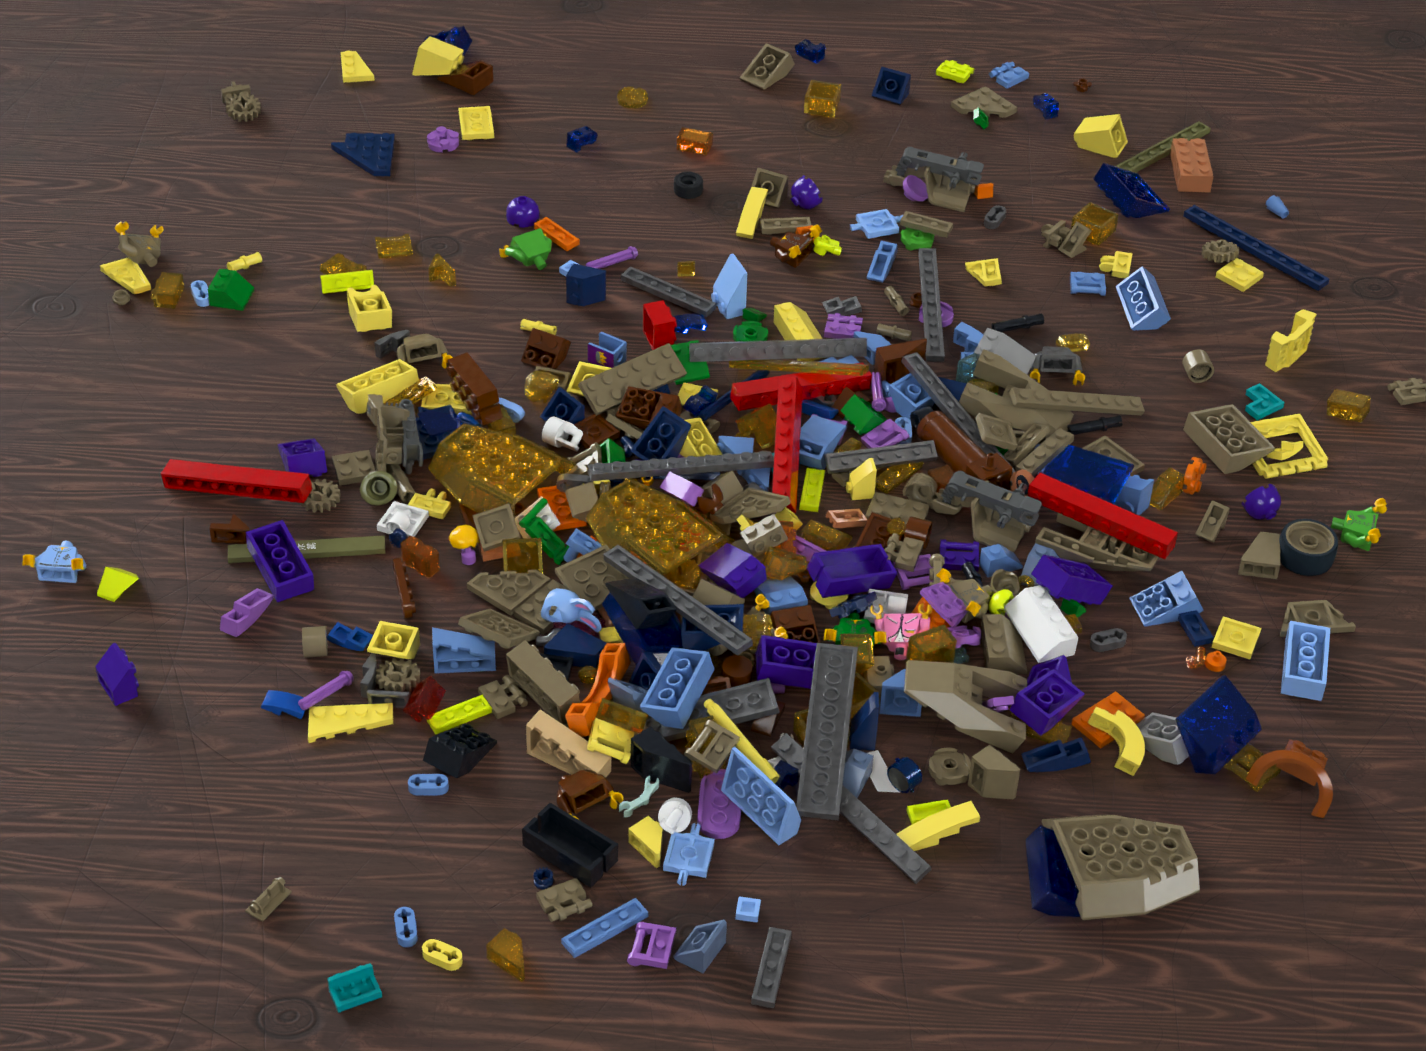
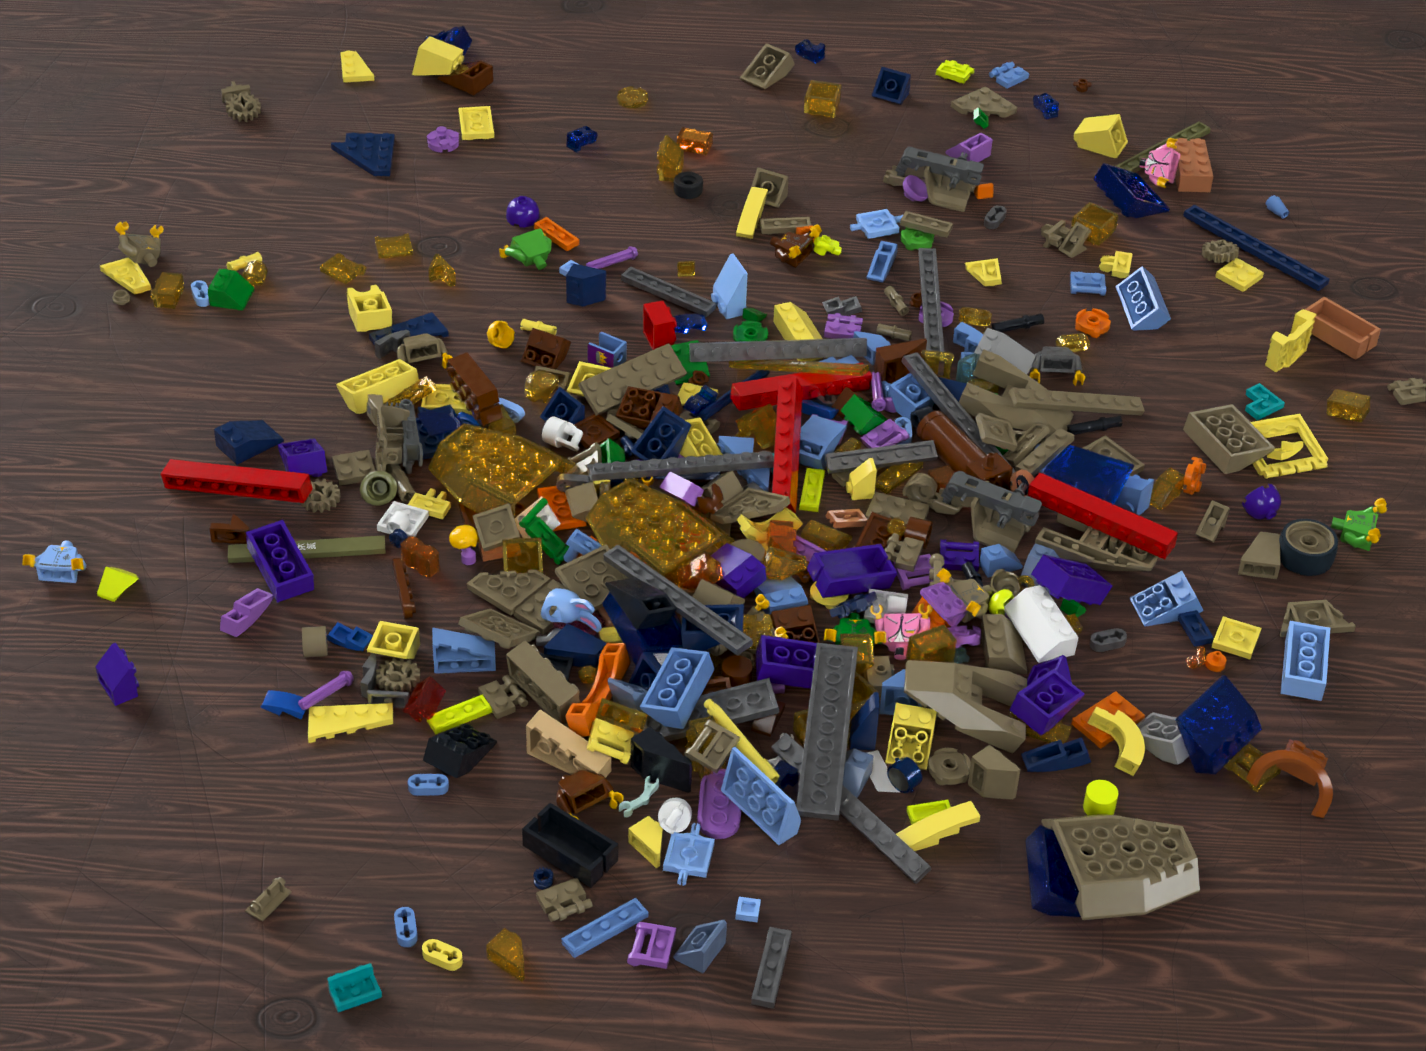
neon yellow tile [320,270,374,294] -> none
dark tan bracket [740,514,788,557] -> none
dark purple cylinder [791,176,823,210] -> none
medium lavender plate [982,696,1014,712] -> none
dark tan piece [1182,349,1214,383] -> none
none -> dark blue slope [214,420,284,465]
none -> clear yellow head [243,260,268,287]
none -> dark blue wing [369,312,449,345]
none -> yellow hair [487,321,515,348]
none -> clear yellow slope [656,135,684,182]
none -> clear orange slope [676,553,723,588]
none -> reddish brown plate [688,371,709,387]
none -> light yellow slope [885,703,937,770]
none -> clear yellow plate [921,350,954,380]
none -> medium lavender slope [946,133,993,162]
none -> clear yellow beam [958,307,992,326]
none -> orange plate [1075,308,1111,338]
none -> neon yellow piece [1083,780,1118,815]
none -> bright pink torso [1140,138,1180,188]
none -> nougat piece [1305,297,1381,360]

